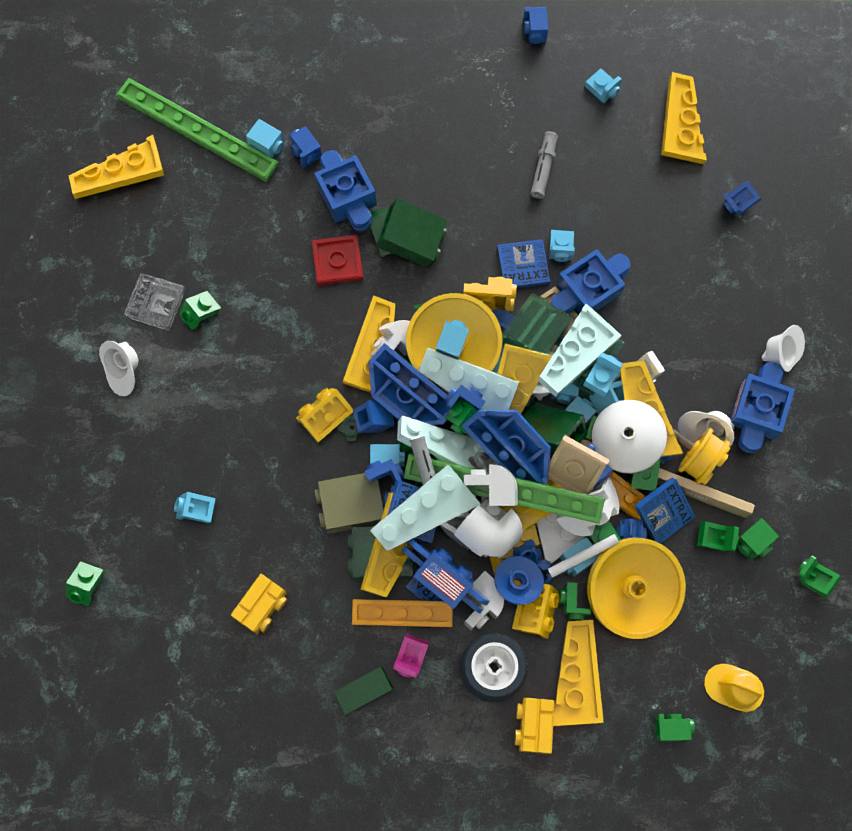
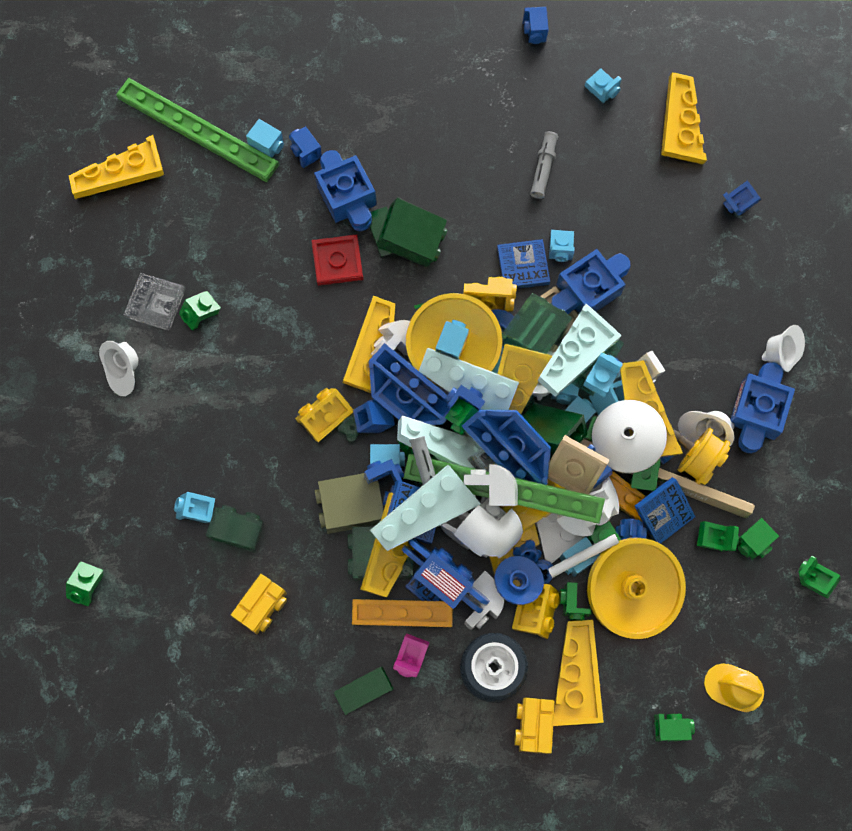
none -> clear green brick [206,505,264,552]

